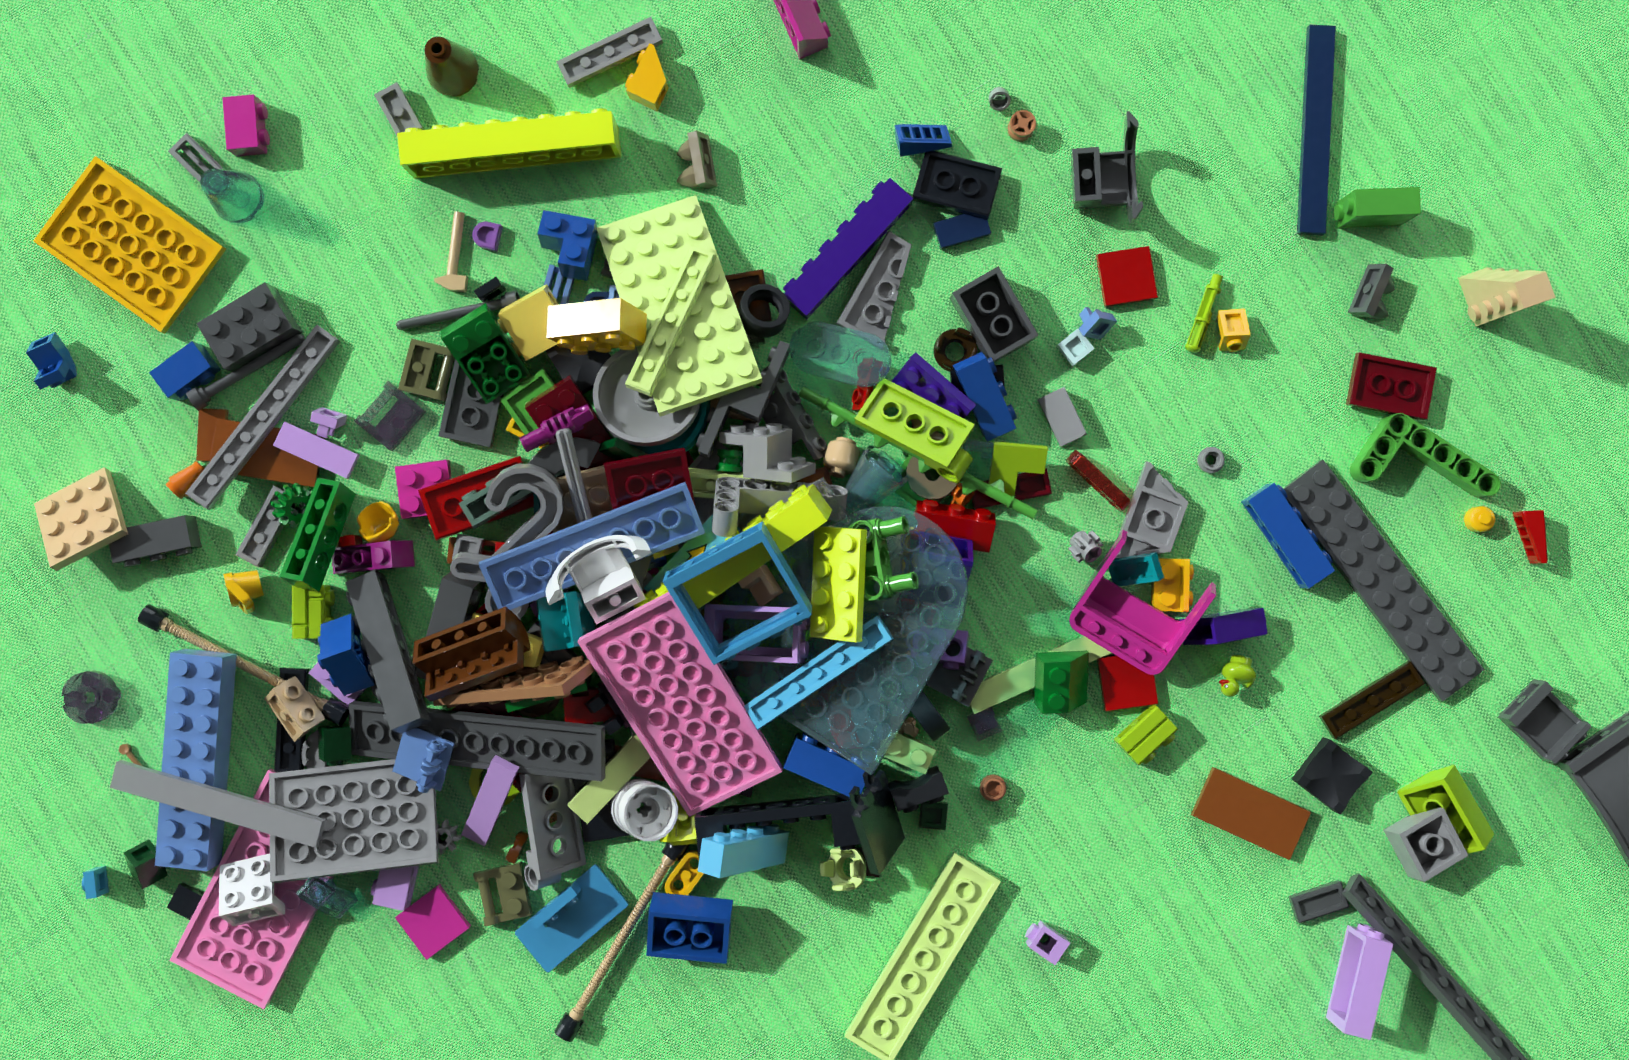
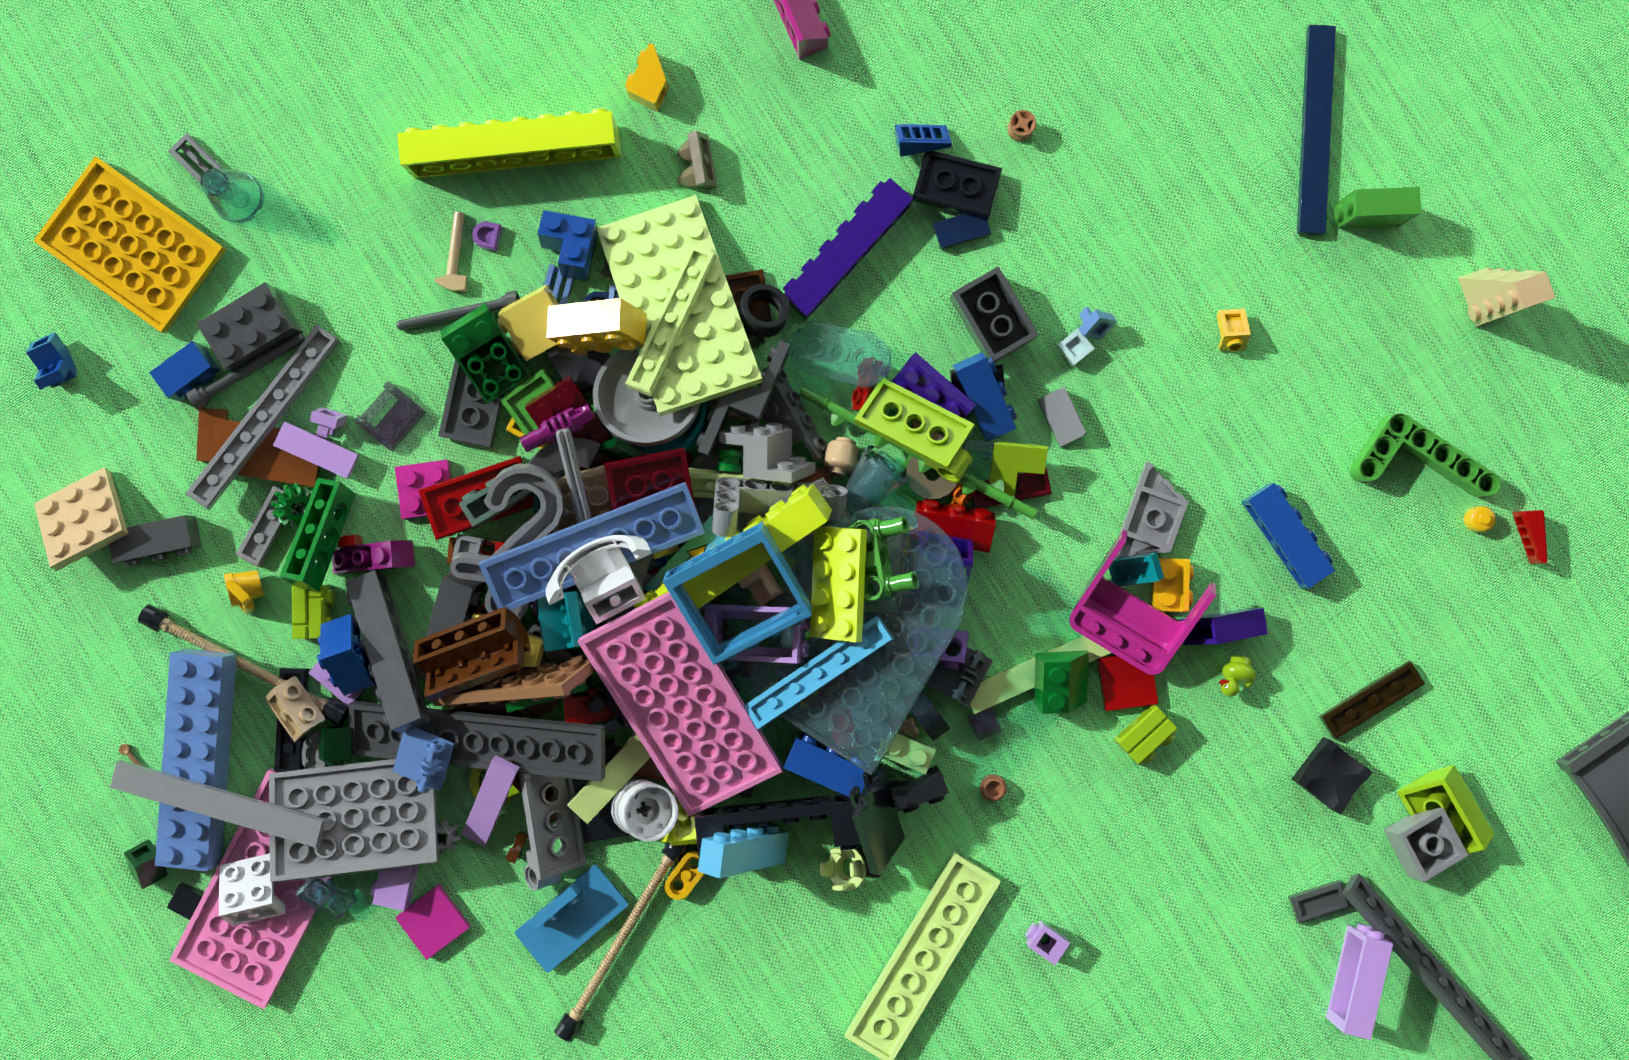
plate [61,670,121,724] -> none
dark azure plate [82,866,109,899] -> none
orange cone [165,461,205,499] -> none
dark pink brick [222,94,270,157] -> none
yellow hair [356,501,399,543] -> none
light grey plate [374,82,424,136] -> none
olive plate [398,338,455,402] -> none
cone [424,37,479,96] -> none
olive plate [473,862,533,926] -> none
black tile [474,277,506,302] -> none
light grey plate [556,17,663,88] -> none
blue brick [646,892,733,964] -> none
light grey wing [836,231,912,350] -> none
dark green tile [919,801,948,830] -> none
dark brown piece [933,327,978,372] -> none
light grey hinge [989,87,1011,111] -> none
clear red beam [1066,450,1131,512] -> none
light grey gear [1068,530,1103,563] -> none
dark grey piece [1071,111,1143,224] -> none
red tile [1096,246,1158,307] -> none
lime piece [1185,274,1223,353] -> none
dark orange tile [1191,767,1311,860] -> none
light grey plate [1197,447,1225,473] -> none
dark grey plate [1283,459,1485,702] -> none
dark red plate [1346,352,1437,420] -> none
dark grey tile [1348,264,1395,319] -> none
dark grey panel [1498,679,1592,764] -> none

